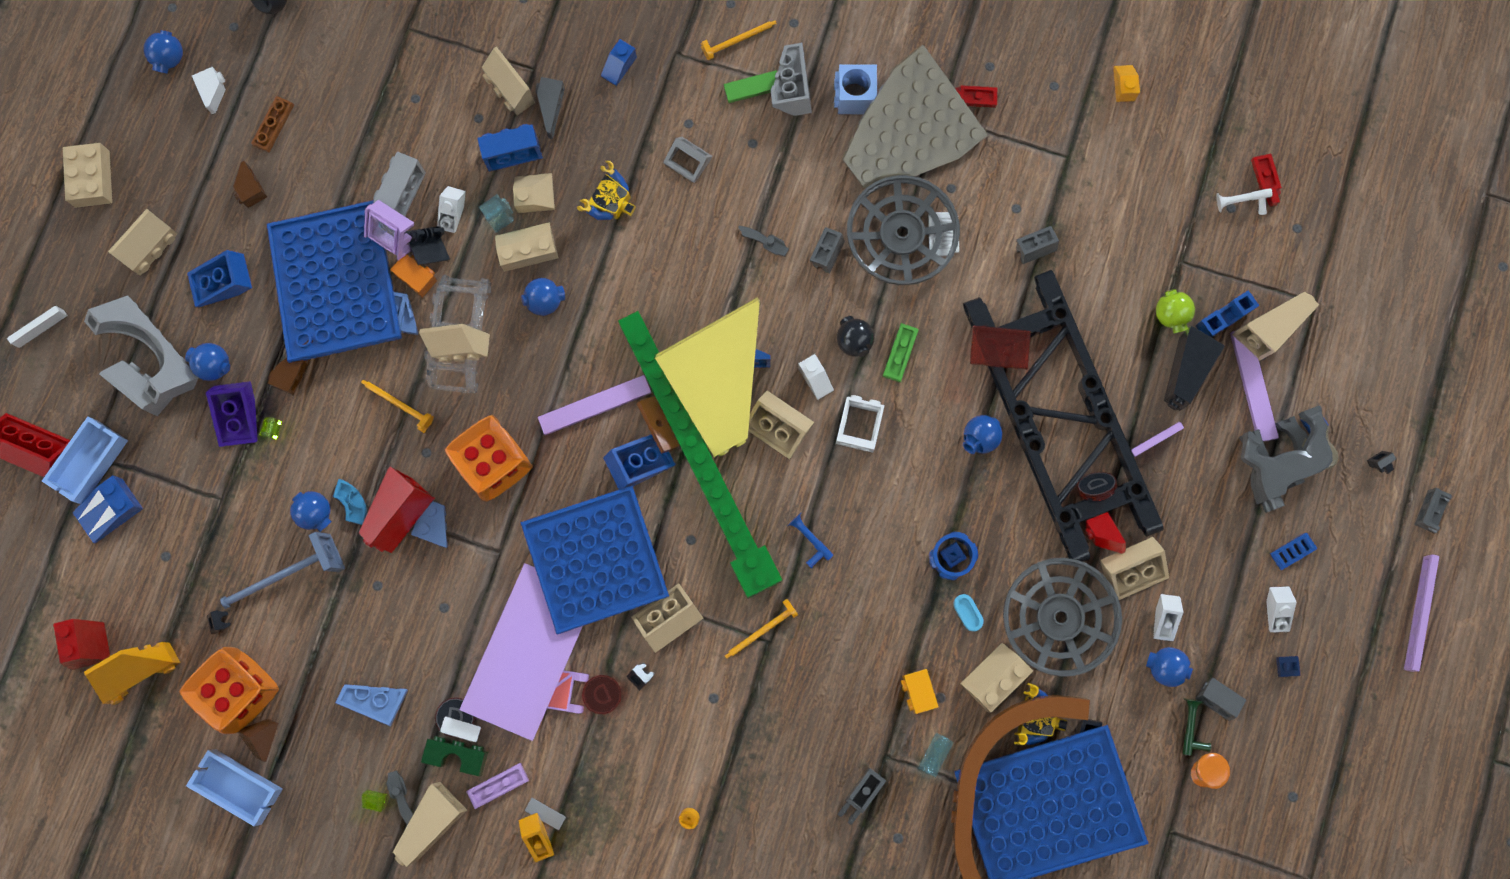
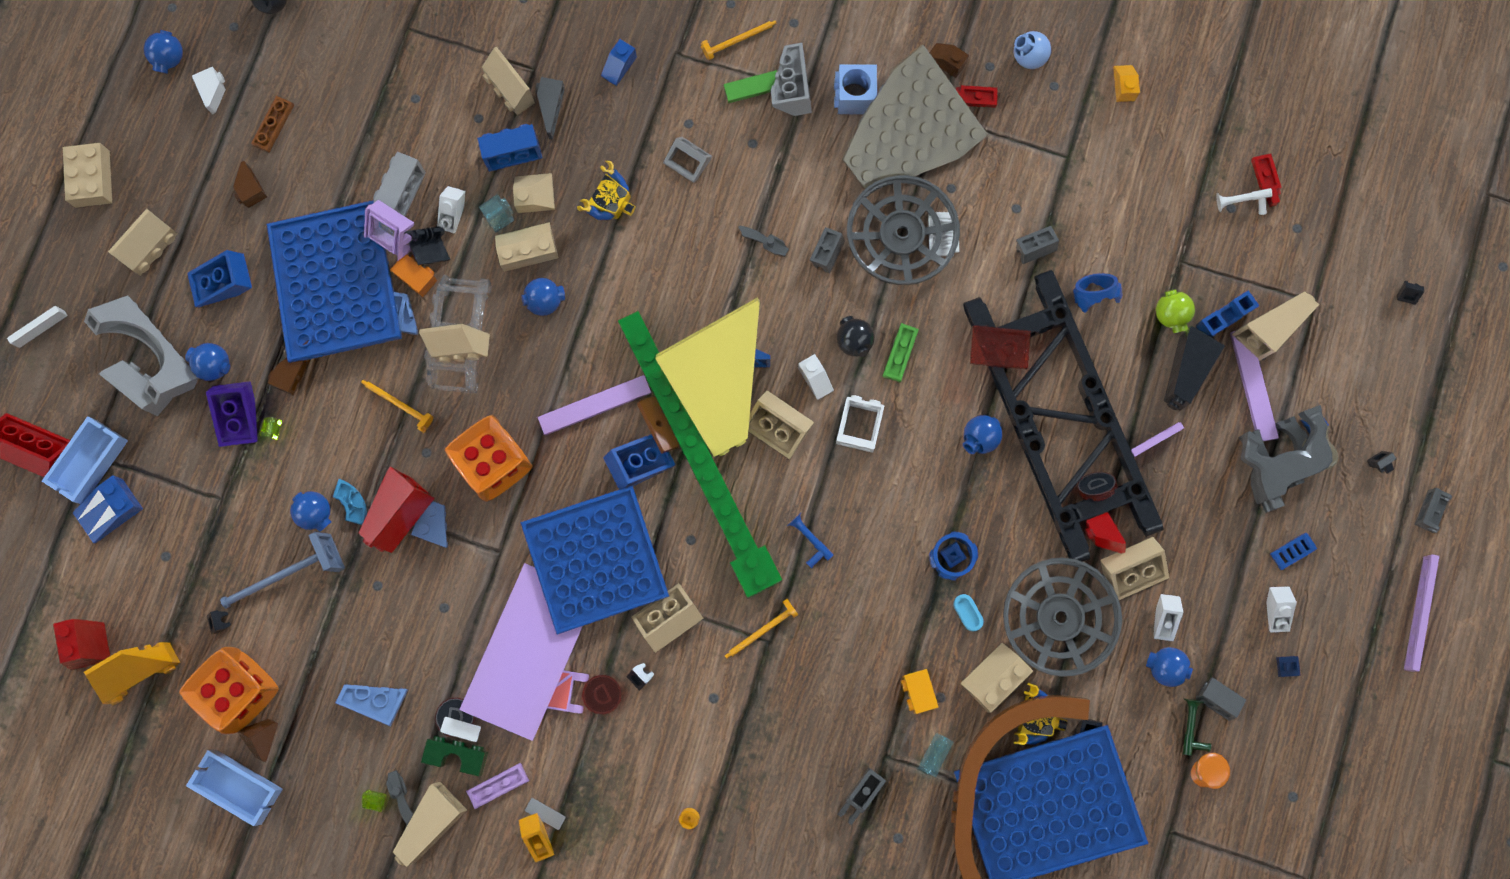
none -> reddish brown slope [929,43,969,78]
none -> light blue brick [1014,31,1051,69]
none -> blue piece [1073,273,1123,313]
none -> black tile [1397,281,1424,305]

